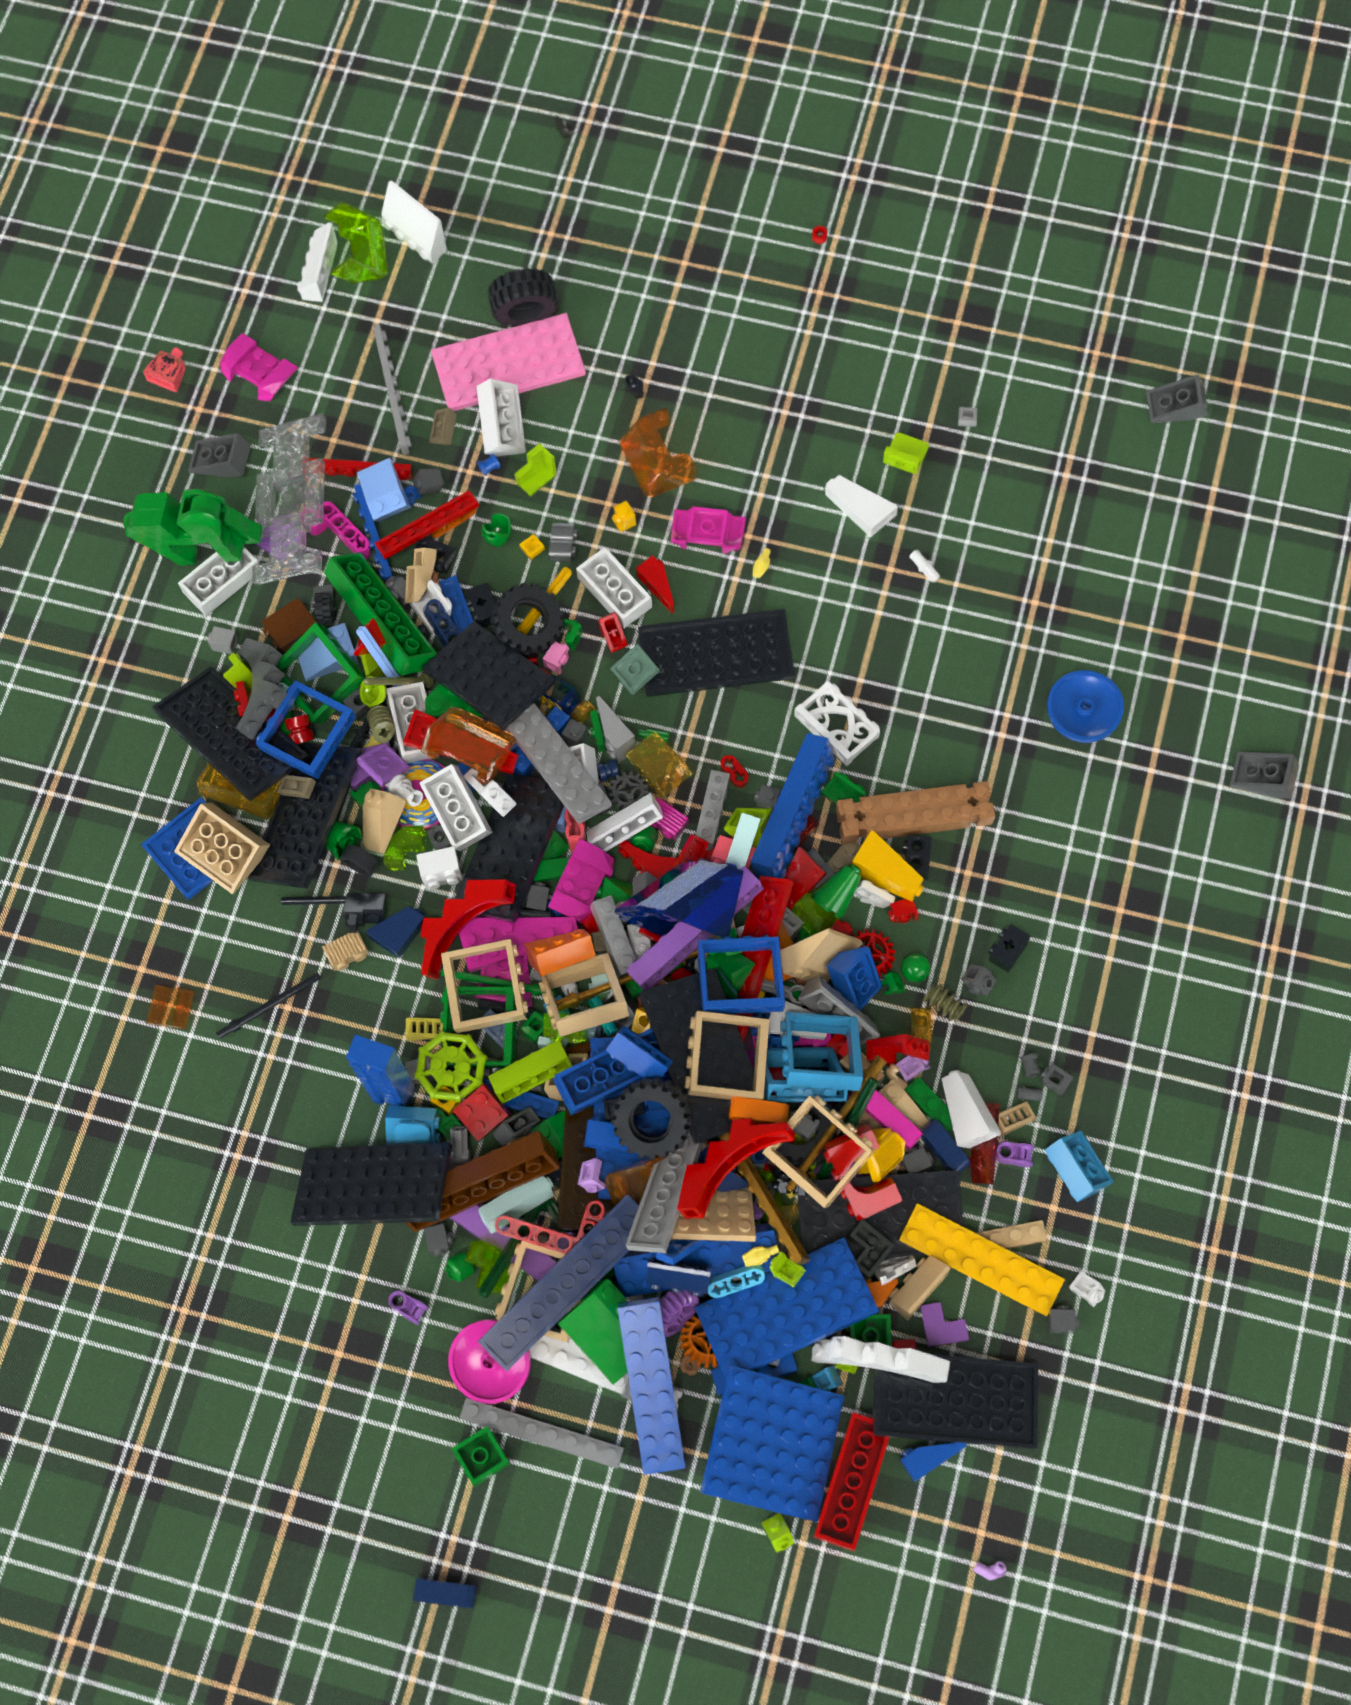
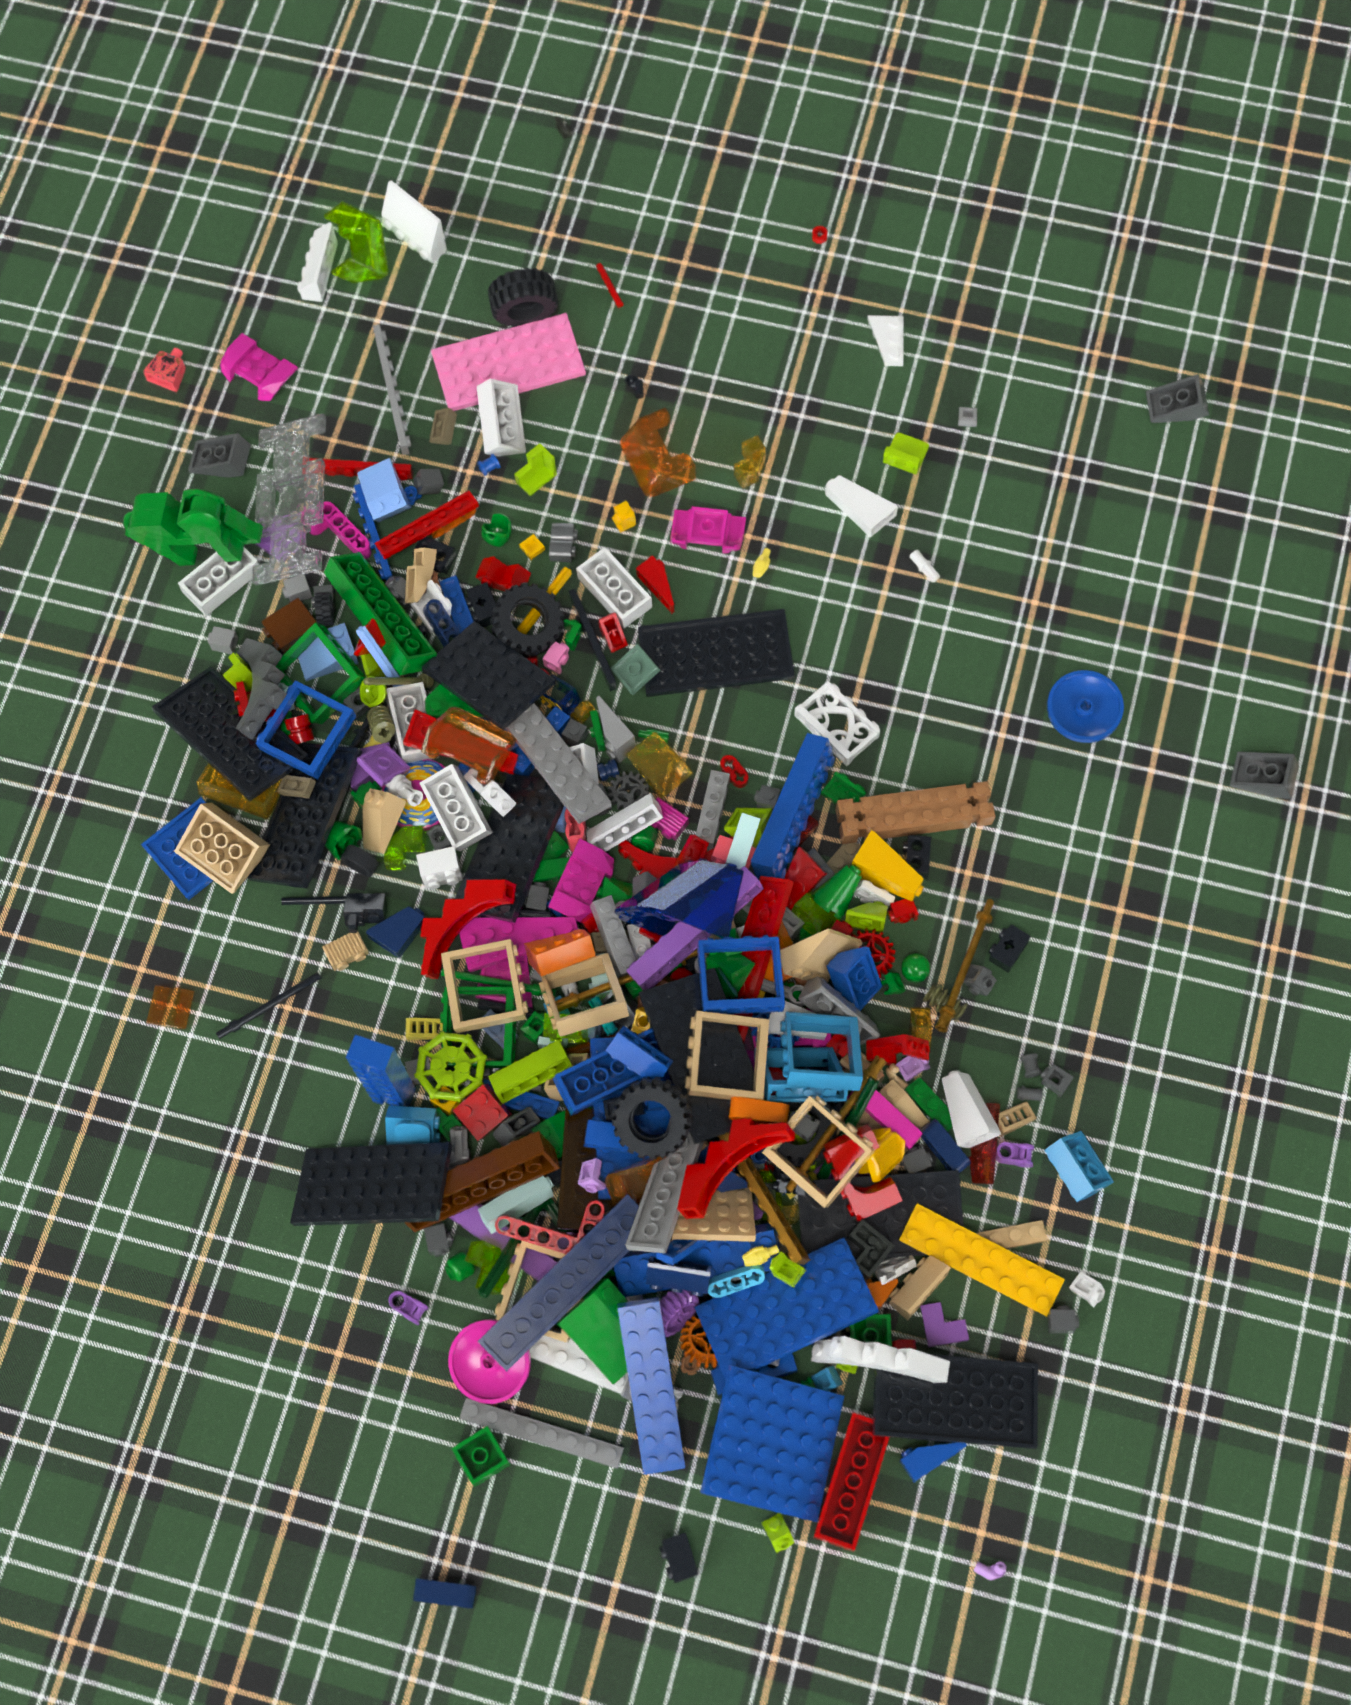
none -> light grey brick [282,574,312,602]
none -> red brick [475,556,531,592]
none -> black tile [568,589,617,692]
none -> red bar [596,263,624,308]
none -> black brick [659,1533,699,1584]
none -> clear yellow brick [734,435,766,489]
none -> lime slope [845,901,888,933]
none -> white wing [868,316,903,366]
none -> pearl gold bar [935,899,994,1033]

